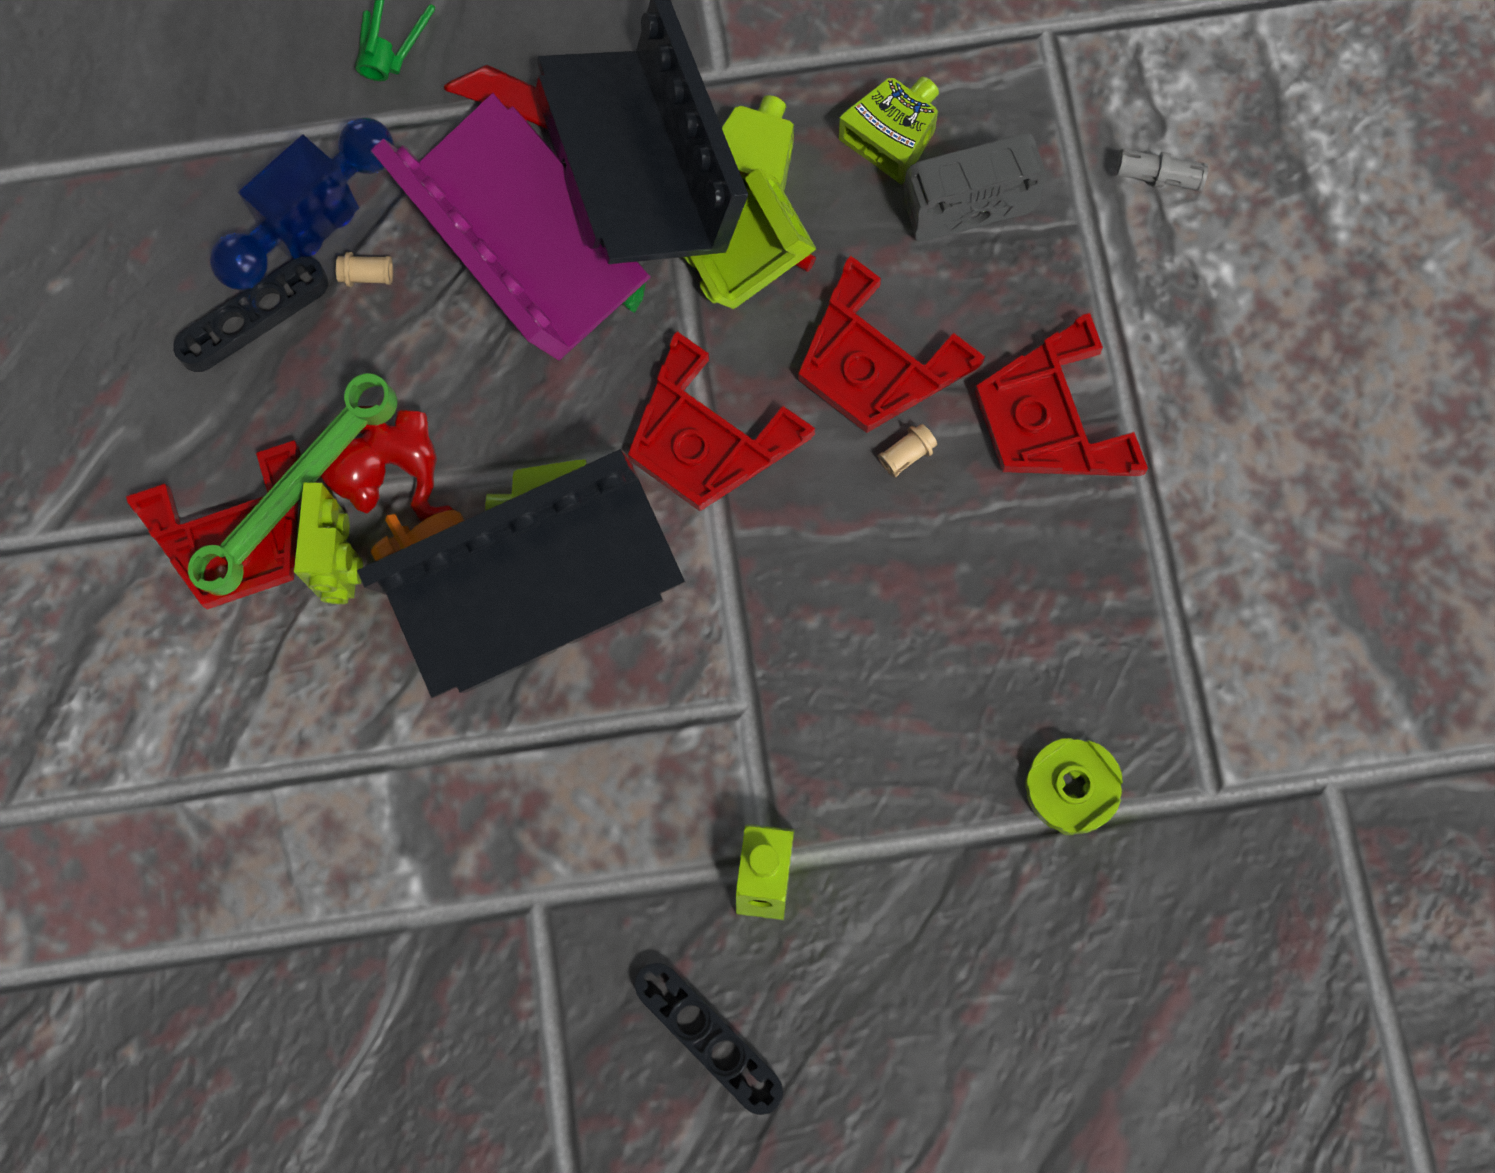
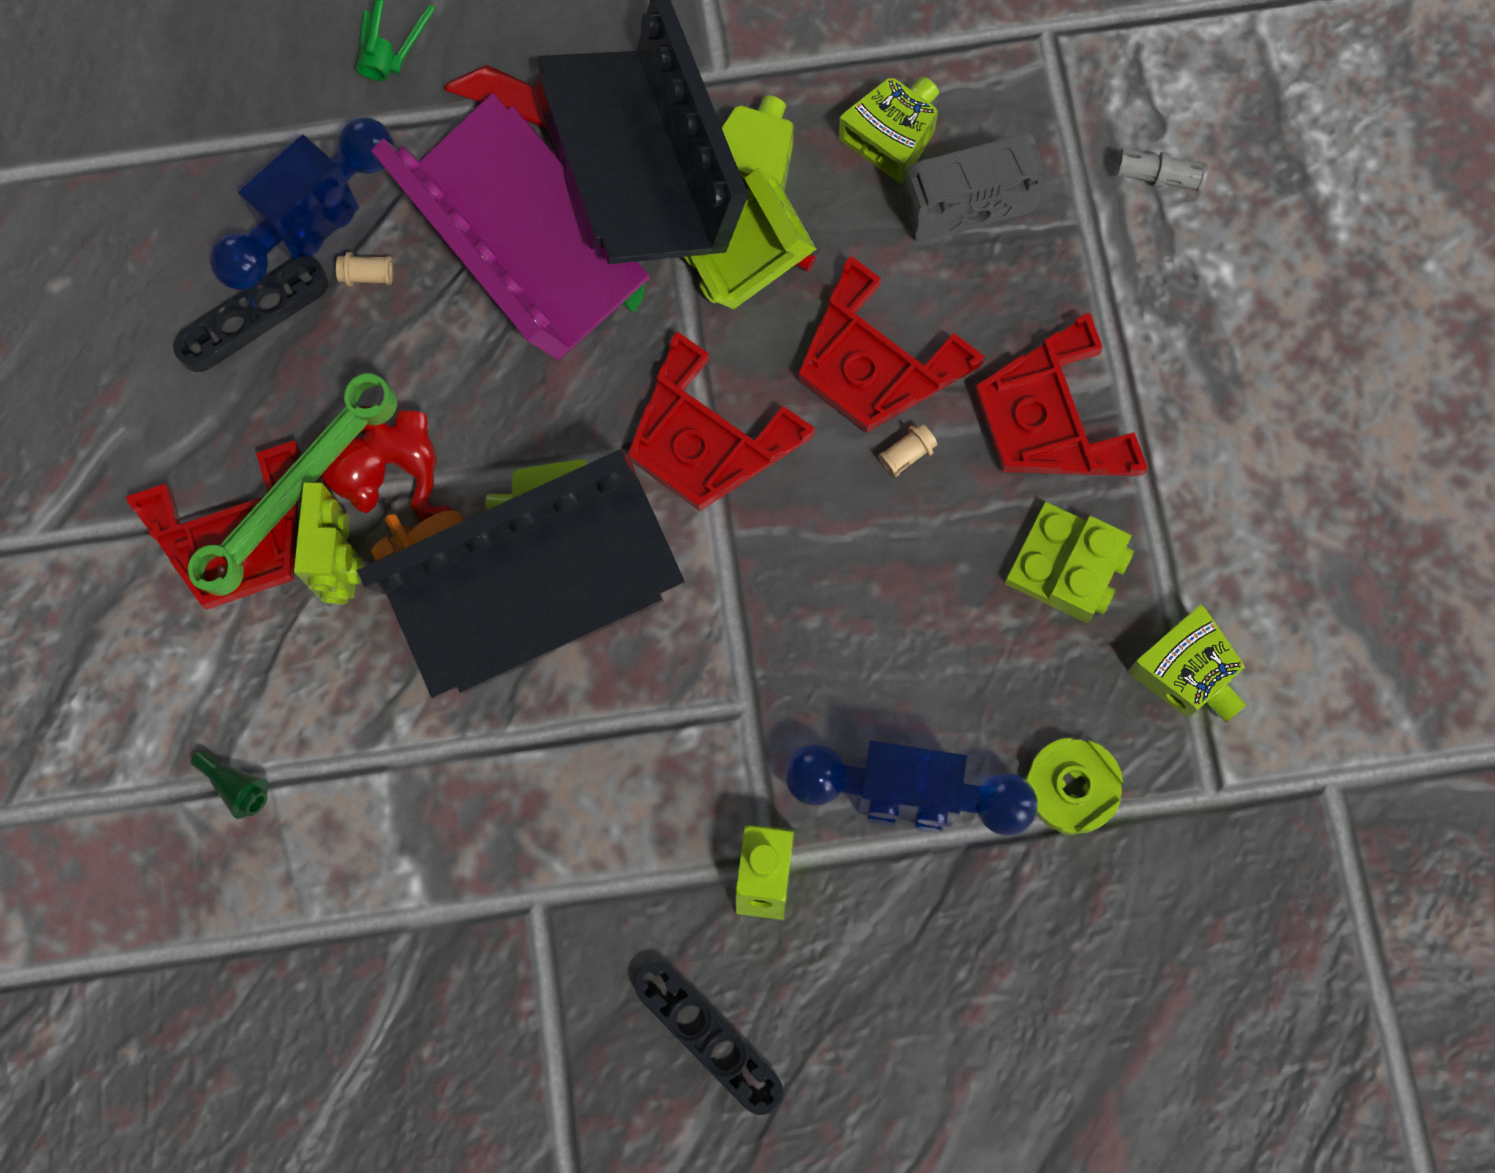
none -> dark green cone [191,750,268,819]
none -> clear blue brick [785,741,1038,836]
none -> lime plate [1005,501,1135,624]
none -> lime torso [1128,604,1247,723]

